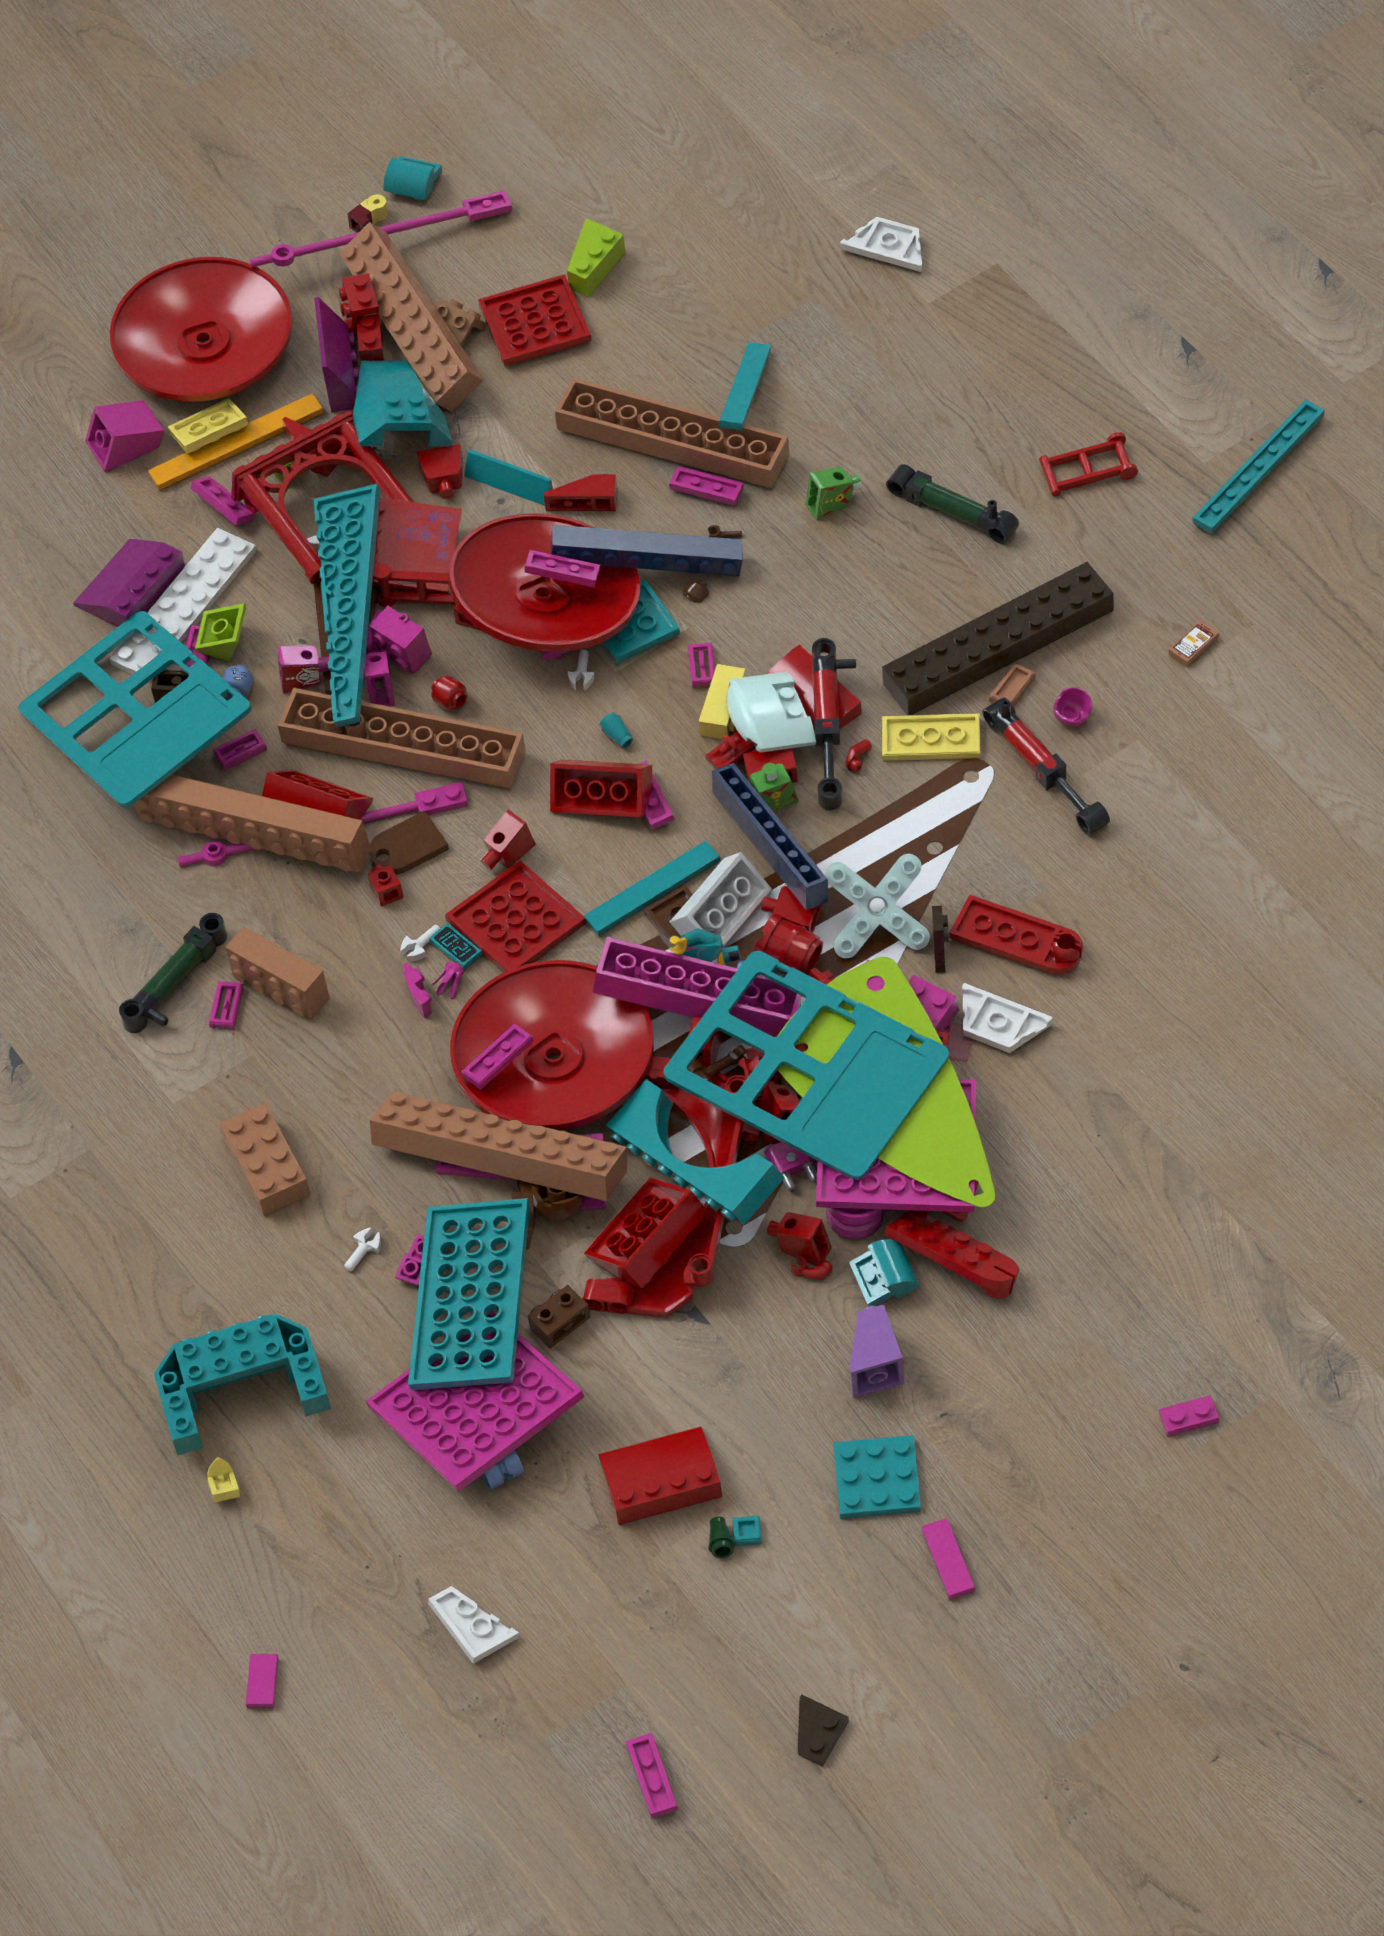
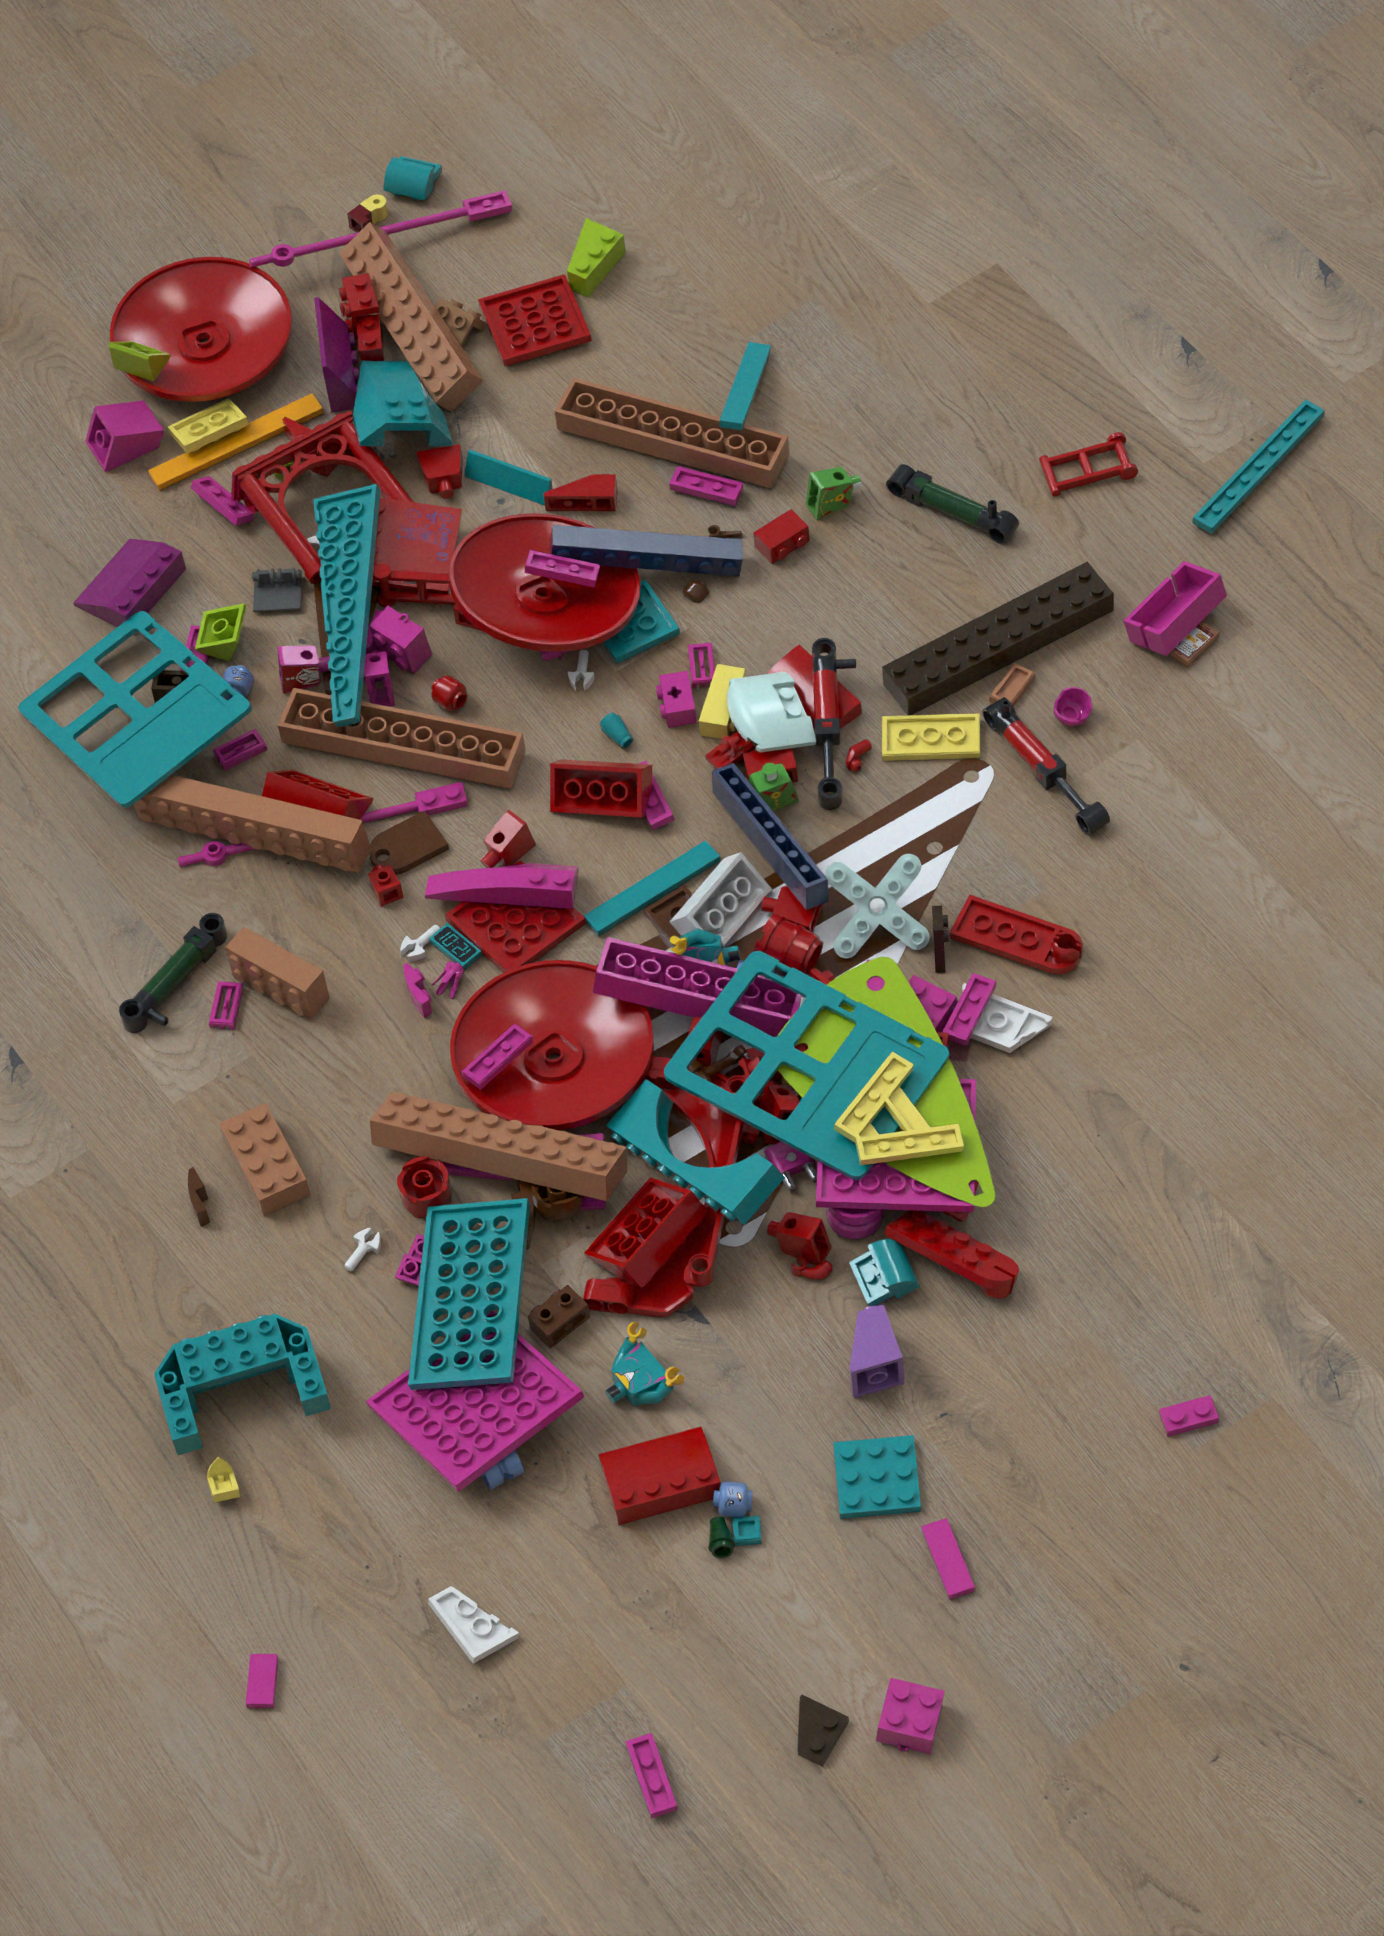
white plate [109,528,257,683] -> none
white wing [840,217,922,272] -> none
none -> lime slope [109,341,171,382]
none -> reddish brown slope [188,1167,210,1227]
none -> dark grey hinge [252,567,302,612]
none -> red brick [397,1156,452,1218]
none -> dark pink wedge [425,863,579,909]
none -> teal torso [605,1322,684,1406]
none -> dark pink brick [656,671,697,728]
none -> medium blue head [713,1482,752,1518]
none -> red brick [753,509,810,564]
none -> light yellow plate [834,1051,964,1165]
none -> dark pink brick [876,1678,945,1754]
none -> dark pink plate [943,973,996,1046]
none -> dark pink piece [1123,561,1227,656]

